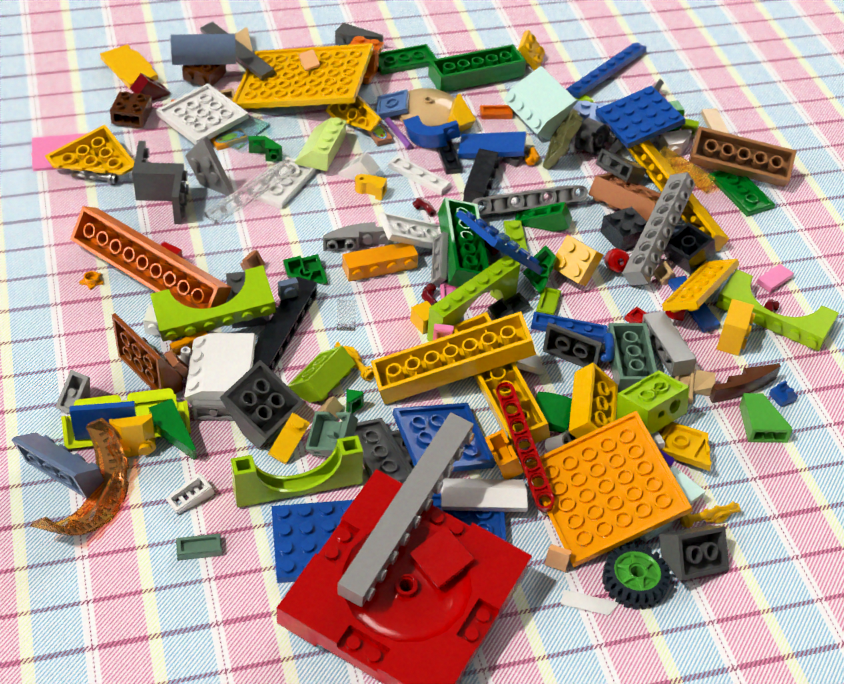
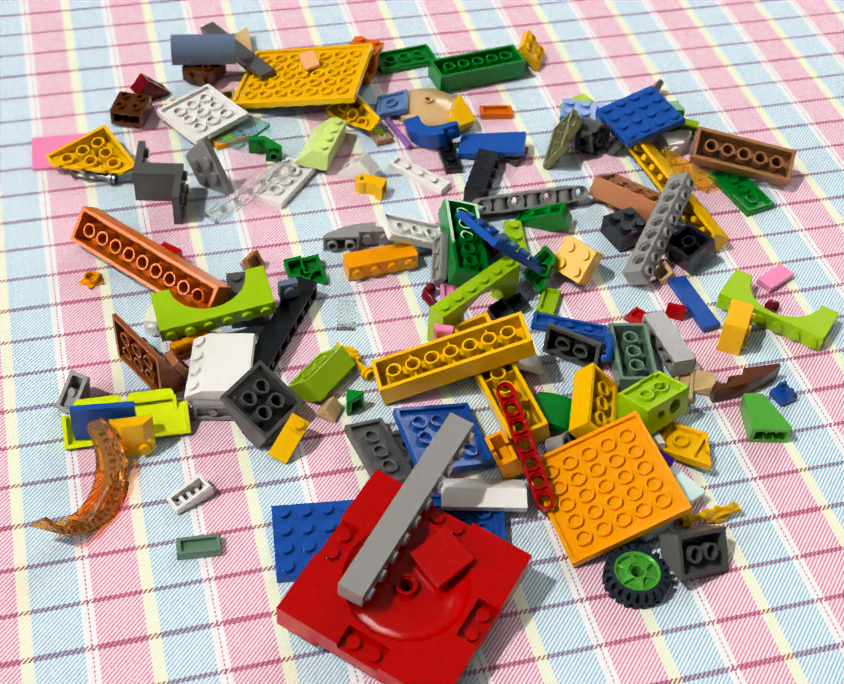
sand blue slope [11,432,104,499] -> none
yellow piece [100,44,158,89] -> none
green slope [149,399,197,460] -> none
white arm [177,347,191,366] -> none
lime arch [231,435,363,507] -> none
sand green piece [305,411,358,457] -> none
dark grey slope [335,23,384,45] -> none
yellow brick [410,301,431,334] -> none
dark red arm [412,198,436,217] -> none
light aqua slope [503,66,578,140] -> none
light orange arm [525,147,540,166] -> none
light nougat slope [545,544,572,572] -> none
white sticker [561,590,619,615] -> none
blue plate [566,43,646,98] -> none
dark grey slope [596,148,647,185] -> none
red head [604,248,630,273] -> none
yellow plate [662,259,739,312] -> none
tile [701,108,730,134] -> none

